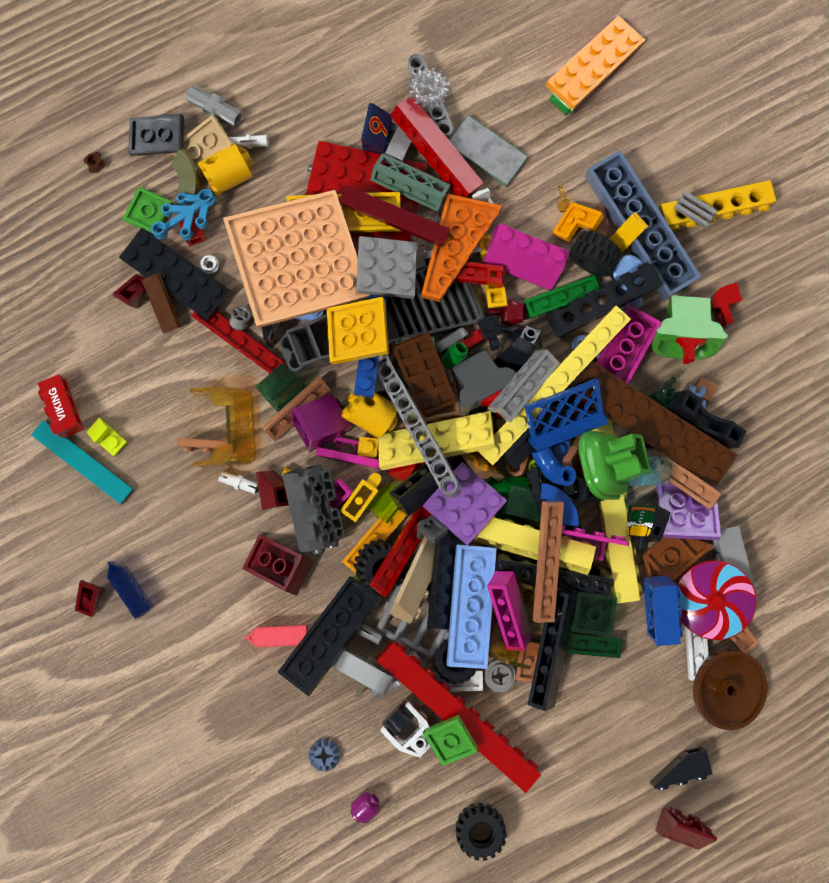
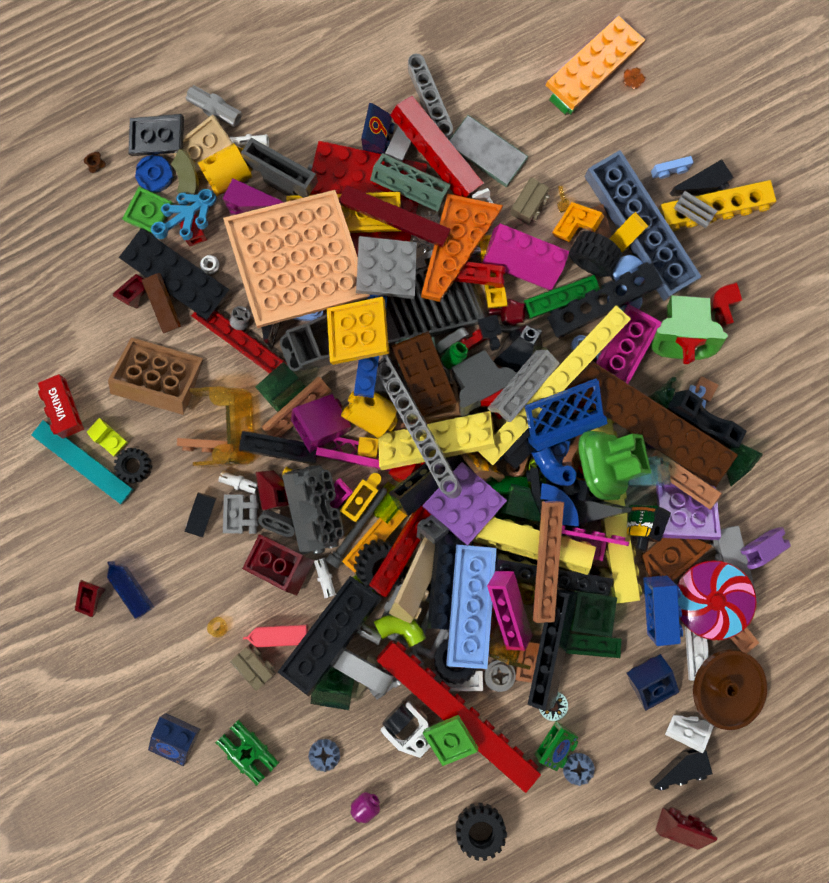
clear gear [408,67,449,108] -> none
none -> medium nougat slope [108,337,203,415]
none -> black tyre [114,448,152,483]
none -> blue tile [135,155,173,193]
none -> dark blue slope [148,713,201,766]
none -> black slope [184,492,216,537]
none -> clear yellow piece [207,617,228,638]
none -> green pin [215,719,279,786]
none -> magenta slope [223,179,284,215]
none -> light grey plate [223,495,259,534]
none -> dark tan brick [230,644,275,691]
none -> black plate [238,431,317,465]
none -> dark grey brick [241,137,318,198]
none -> dark grey plate [258,510,295,537]
none -> clear green slope [310,667,355,710]
none -> white pin [314,558,336,598]
none -> dark grey piece [326,487,387,568]
none -> lime cylinder [373,614,427,648]
none -> dark tan brick [510,177,550,225]
none -> green slope [535,721,578,771]
none -> piece [539,692,568,721]
none -> sand blue gear [563,753,595,786]
none -> dark grey slope [570,497,631,526]
none -> clear orange plant [623,67,646,90]
none -> dark blue slope [627,654,679,711]
none -> light blue plate [651,156,693,179]
none -> white wing [665,715,714,753]
none -> black slope [670,159,734,196]
none -> clear green slope [726,444,763,486]
none -> medium lavender piece [740,527,791,569]

